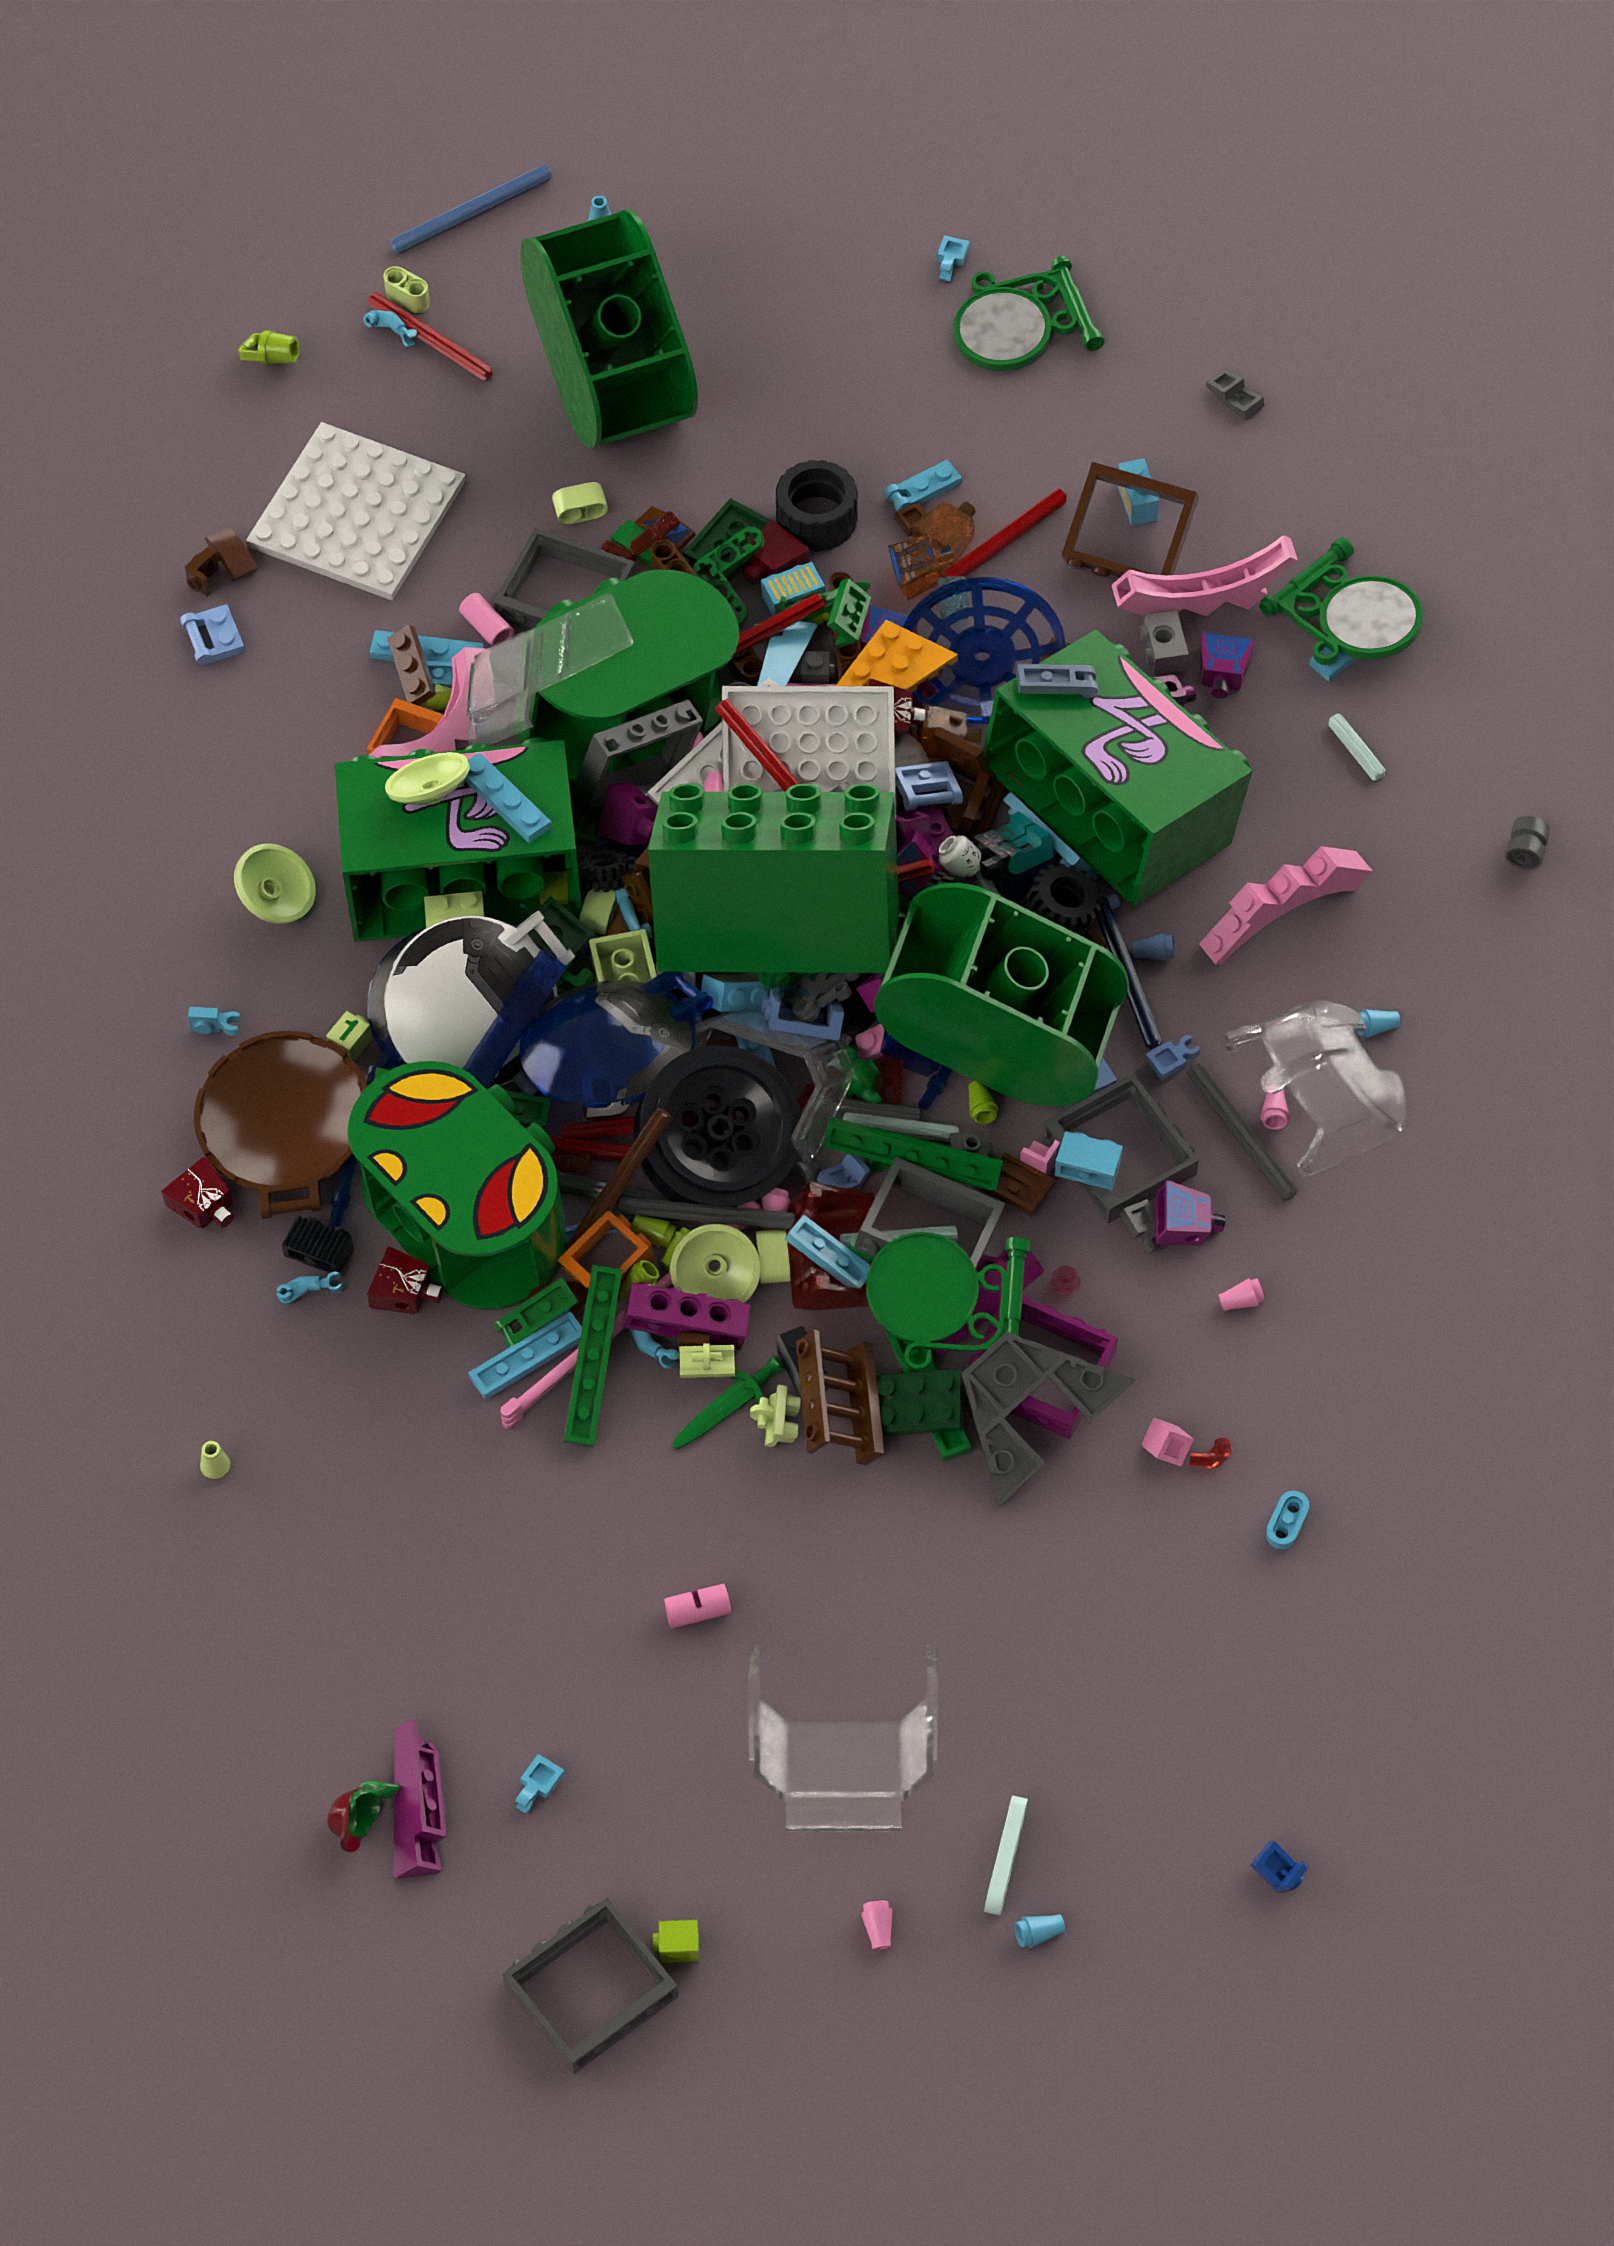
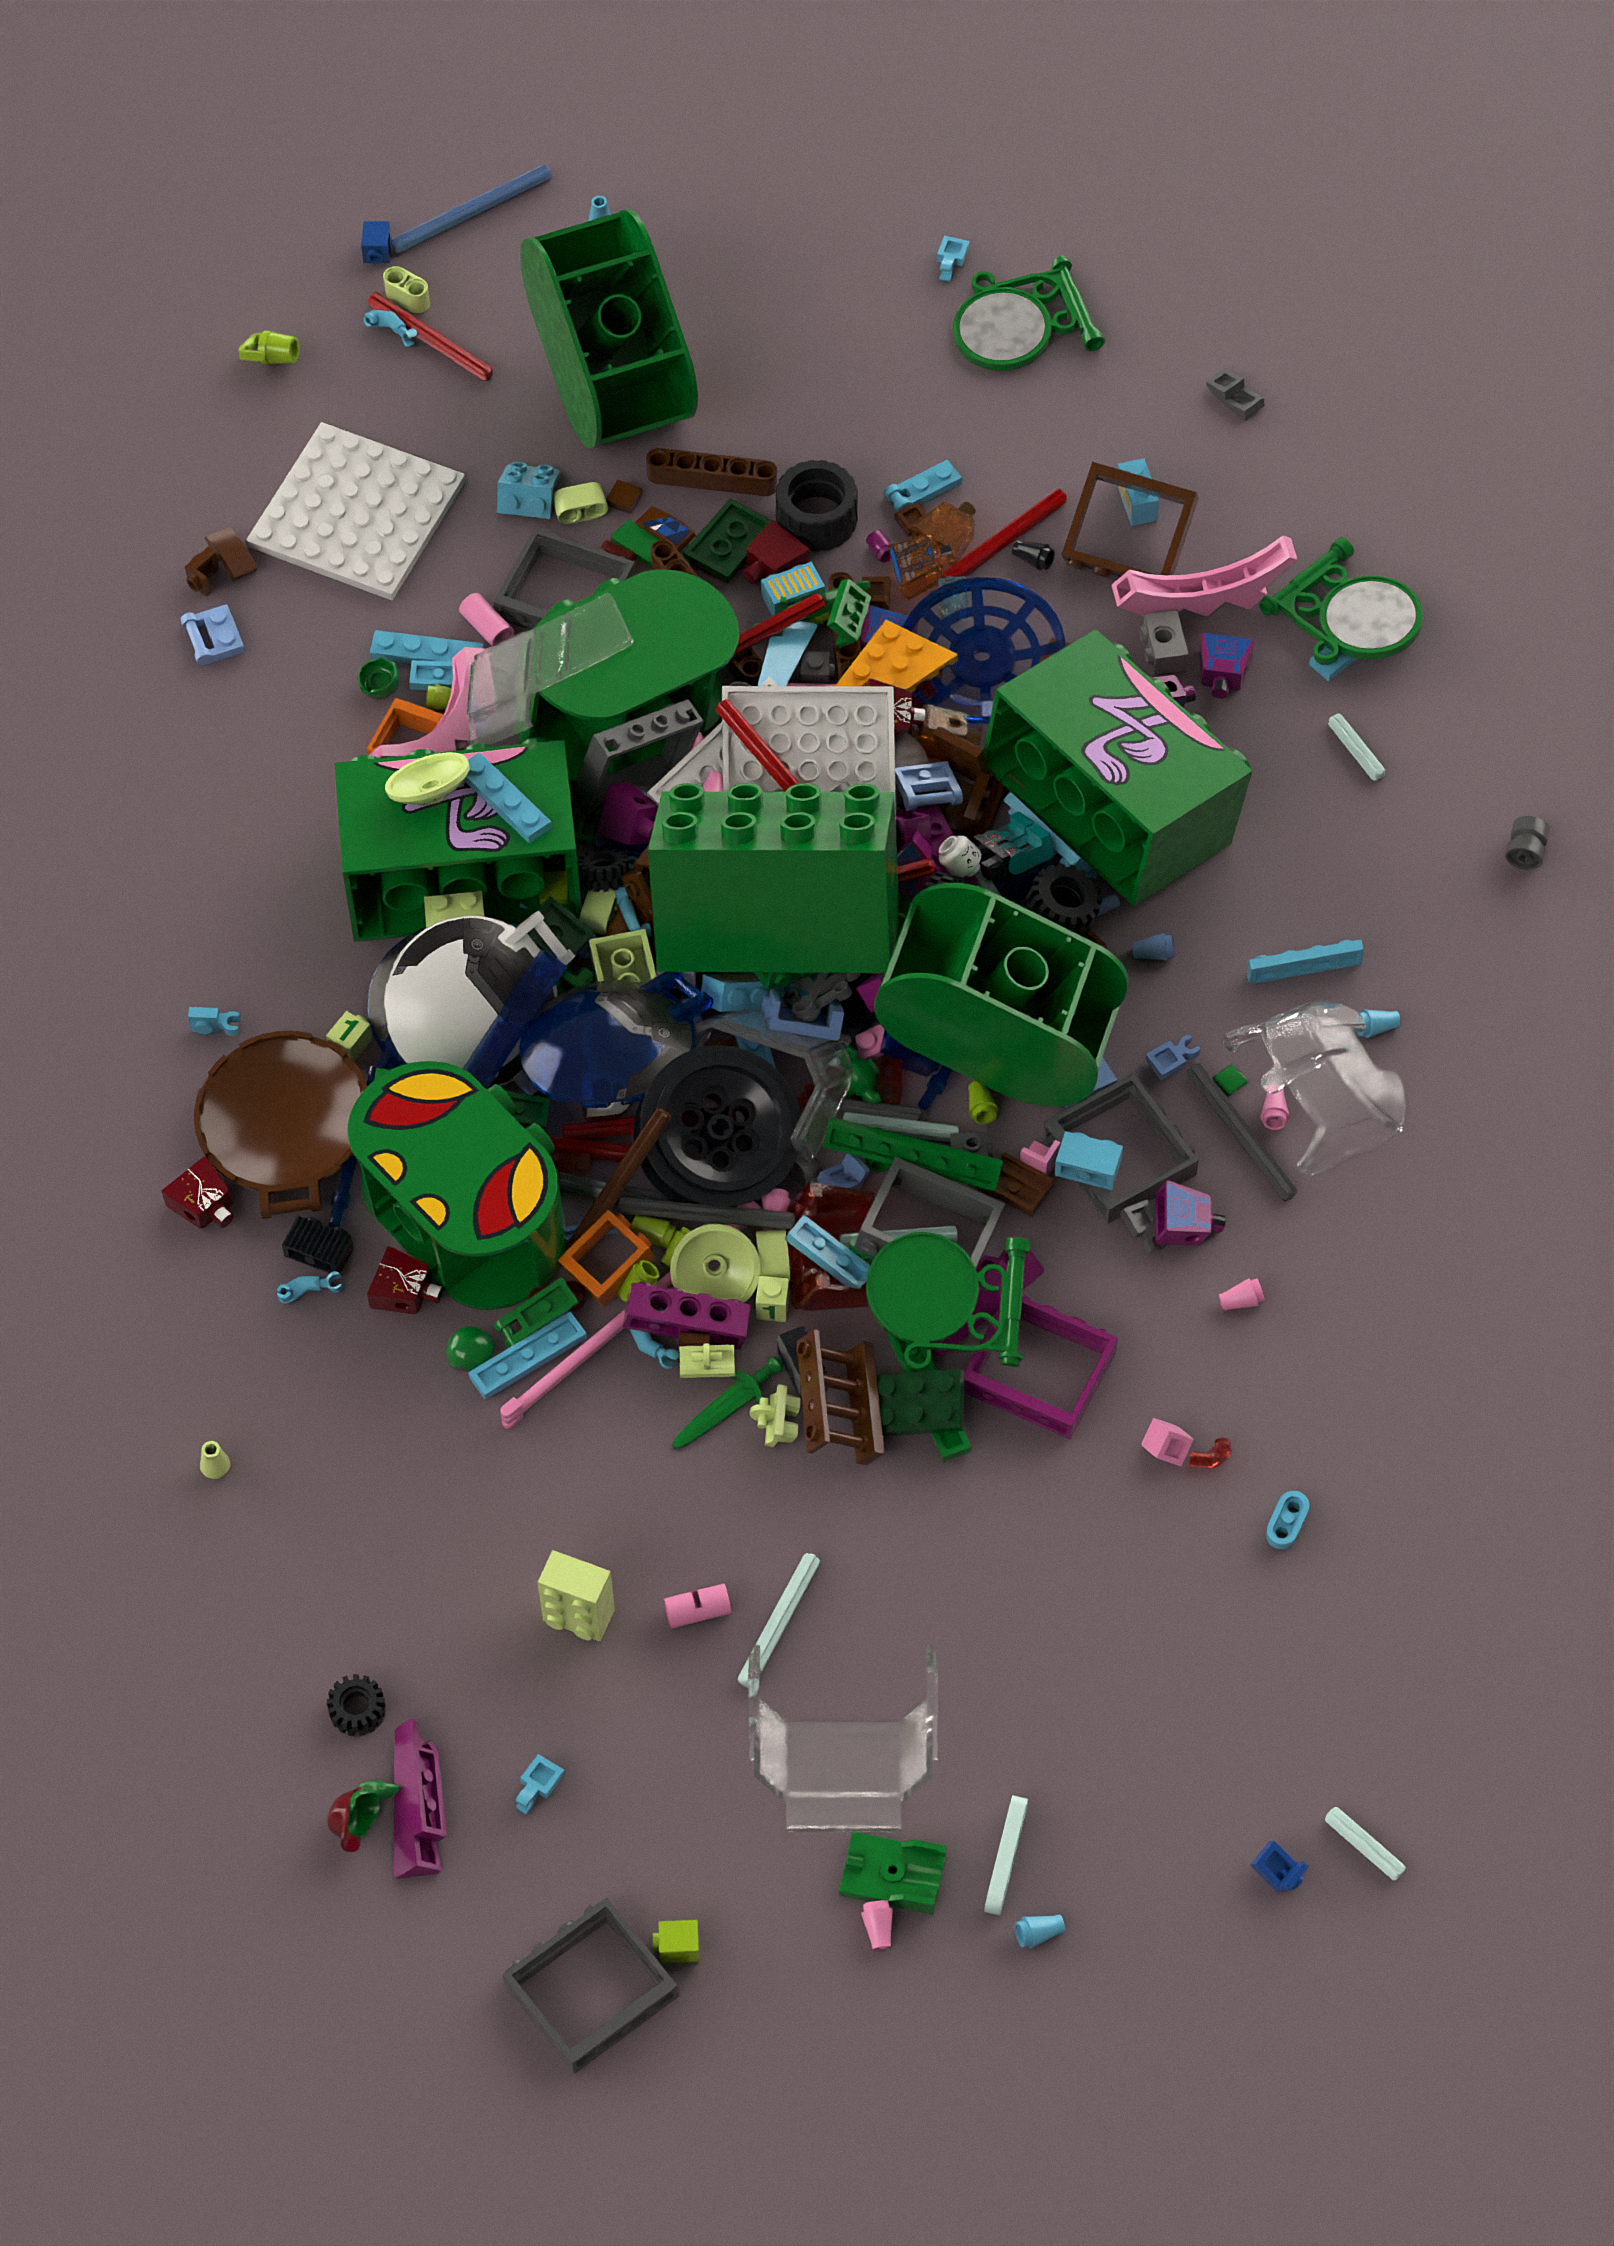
yellowish green dish [234,844,316,924] -> none
plate [387,624,436,706] -> none
green plate [563,1265,622,1448] -> none
clear red axle [630,511,680,555] -> none
green beam [693,527,765,628] -> none
dark grey wing [962,1332,1136,1506] -> none
sand blue plate [1016,664,1099,698] -> none
clear pink plate [1051,1266,1080,1295] -> none
dark blue axle [1096,896,1162,1049] -> none
bright pink arch [1199,846,1372,965] -> none
none -> black tyre [327,1674,386,1736]
none -> green hair [357,656,399,699]
none -> blue brick [361,221,392,264]
none -> green hair [445,1326,494,1372]
none -> medium azure bracket [497,462,560,519]
none -> yellowish green brick [537,1550,615,1642]
none -> reddish brown tile [606,479,642,514]
none -> reddish brown beam [646,448,778,496]
none -> light aqua axle [738,1553,820,1688]
none -> yellowish green brick [756,1276,789,1322]
none -> green piece [839,1831,947,1915]
none -> reddish brown bracket [862,576,891,611]
none -> magenta piece [866,530,896,563]
none -> black cone [1012,540,1055,570]
none -> green piece [1212,1064,1248,1096]
none -> medium azure plate [1247,940,1364,985]
none -> light aqua axle [1325,1807,1406,1881]

